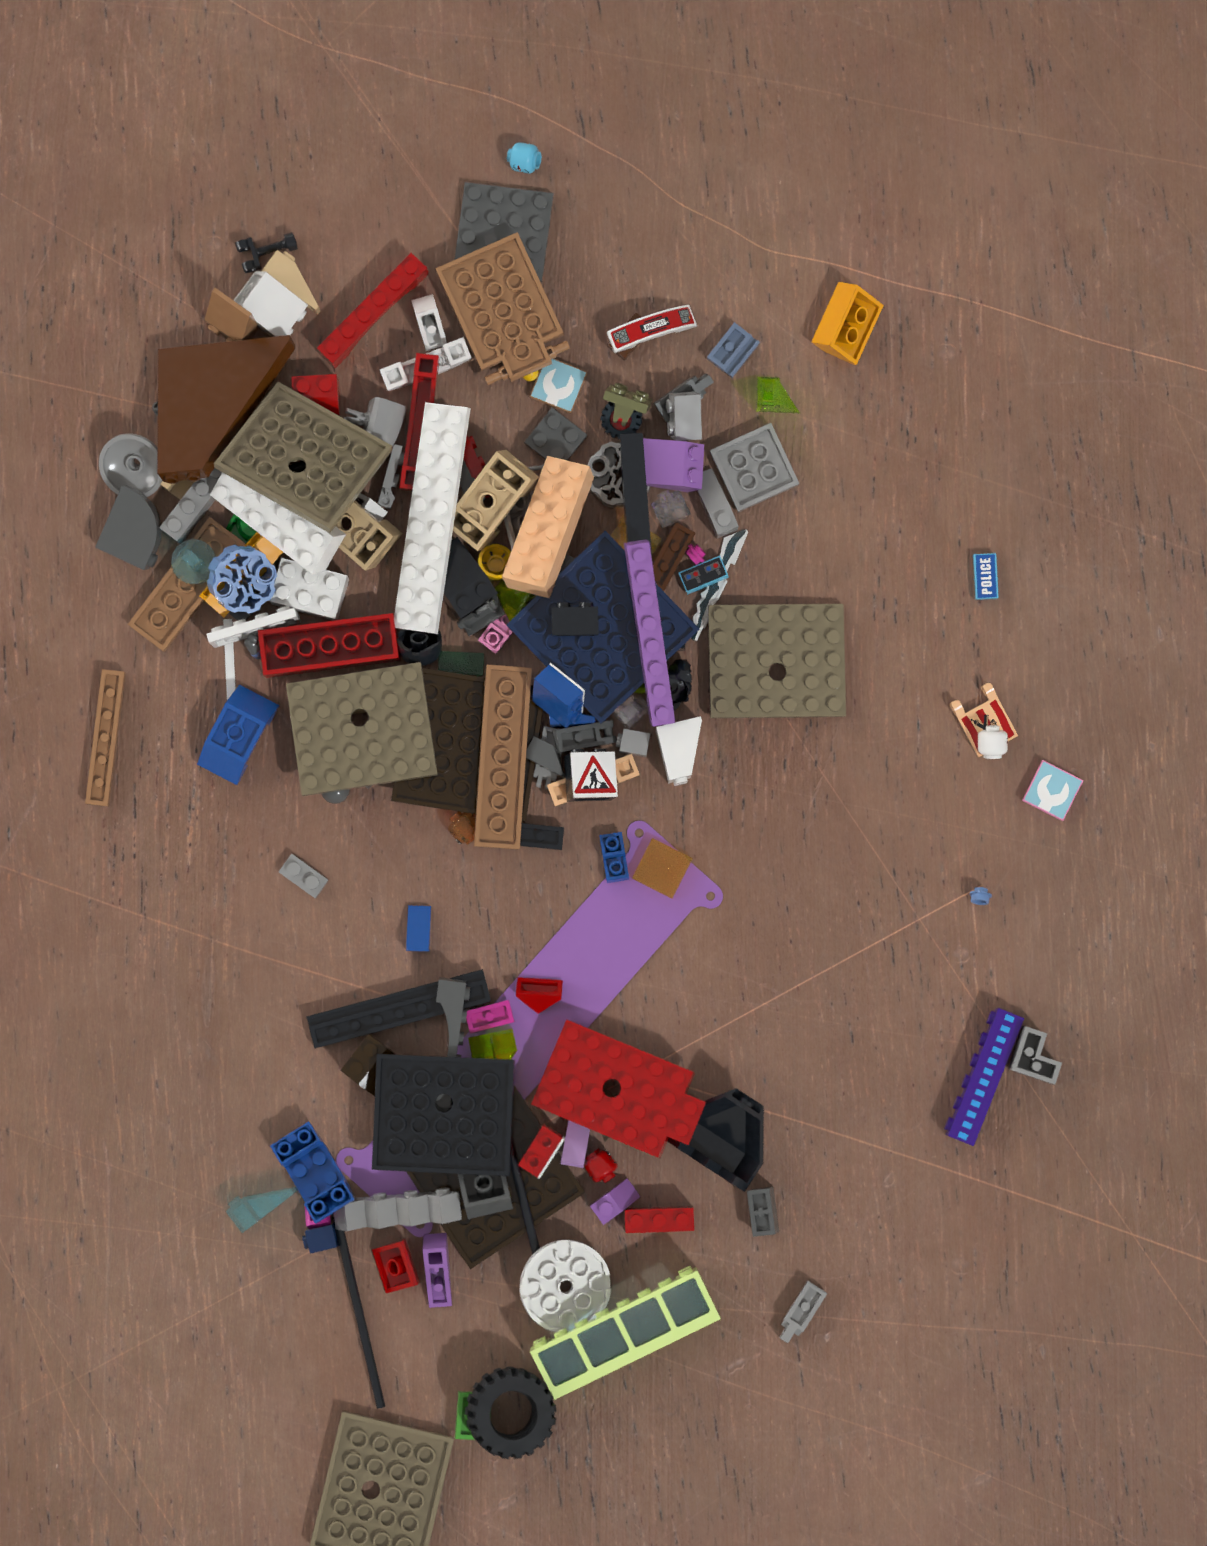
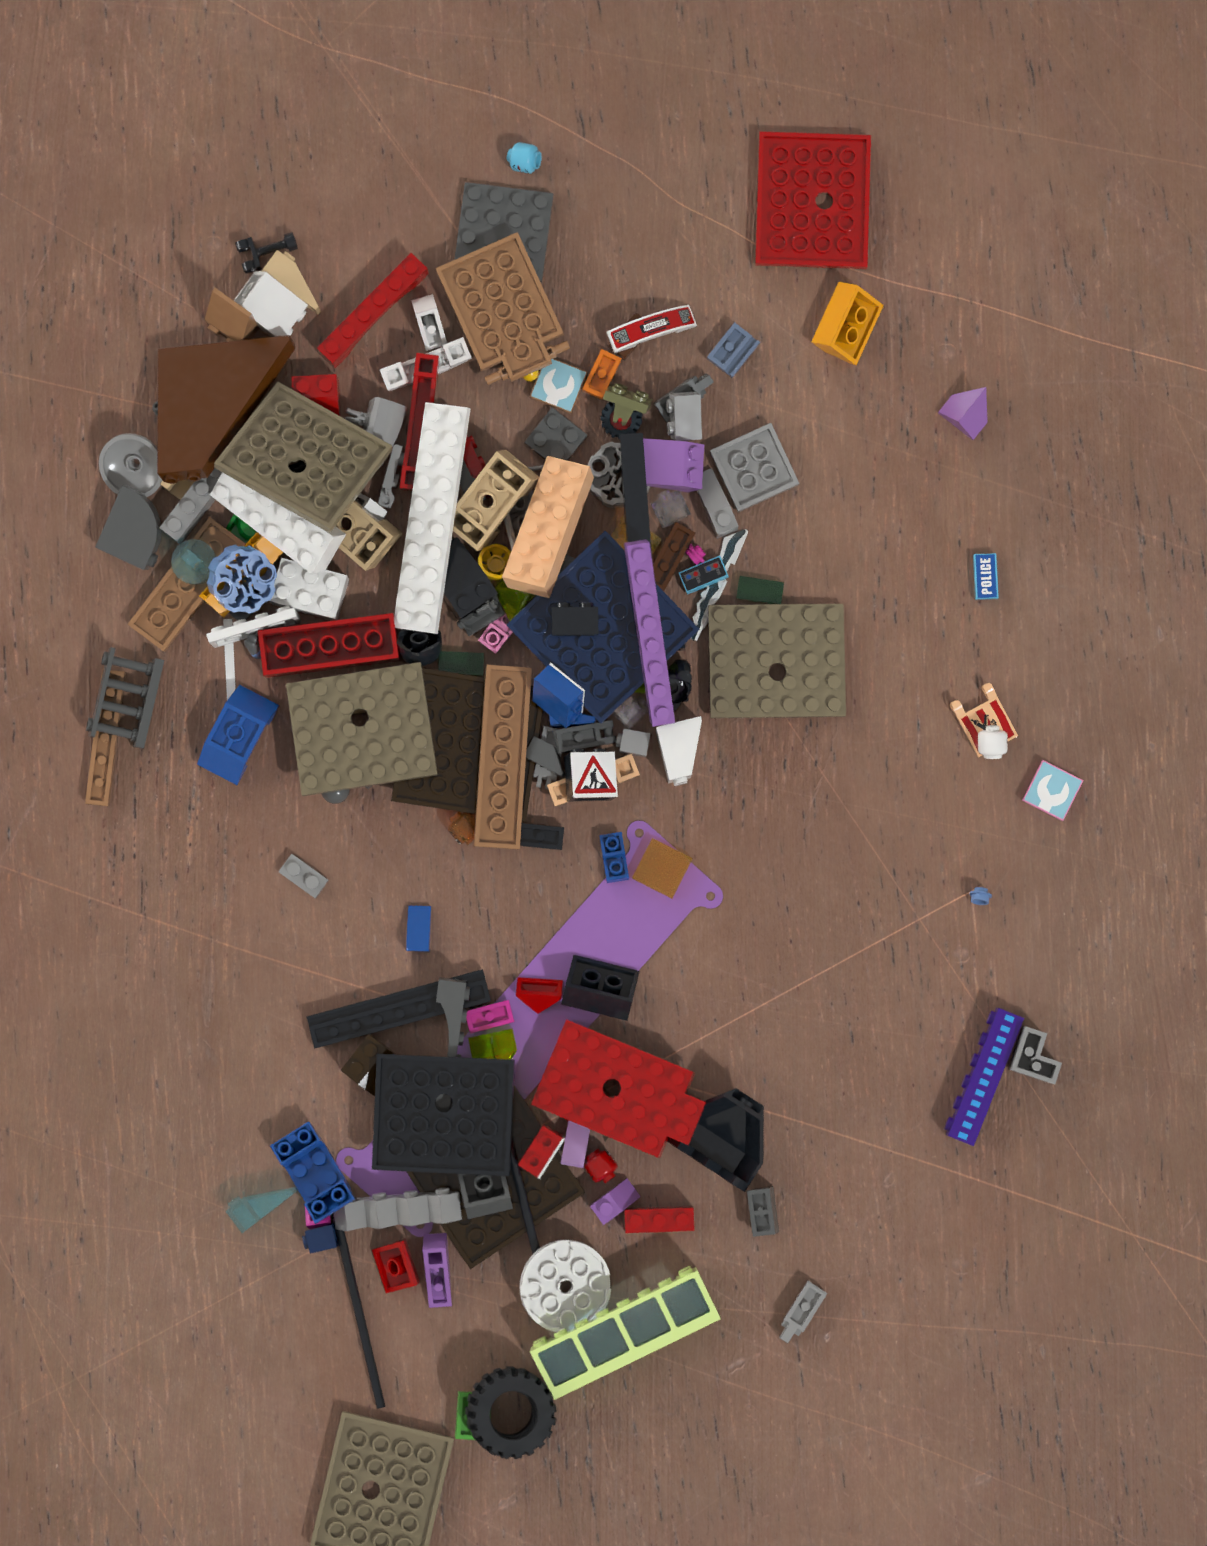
clear neon green slope [756,377,801,414] -> none
none -> dark grey fence [86,647,164,749]
none -> black slope [561,955,640,1021]
none -> orange plate [582,349,622,400]
none -> clear green tile [736,576,784,604]
none -> red plate [755,131,871,269]
none -> medium lavender slope [938,387,987,440]

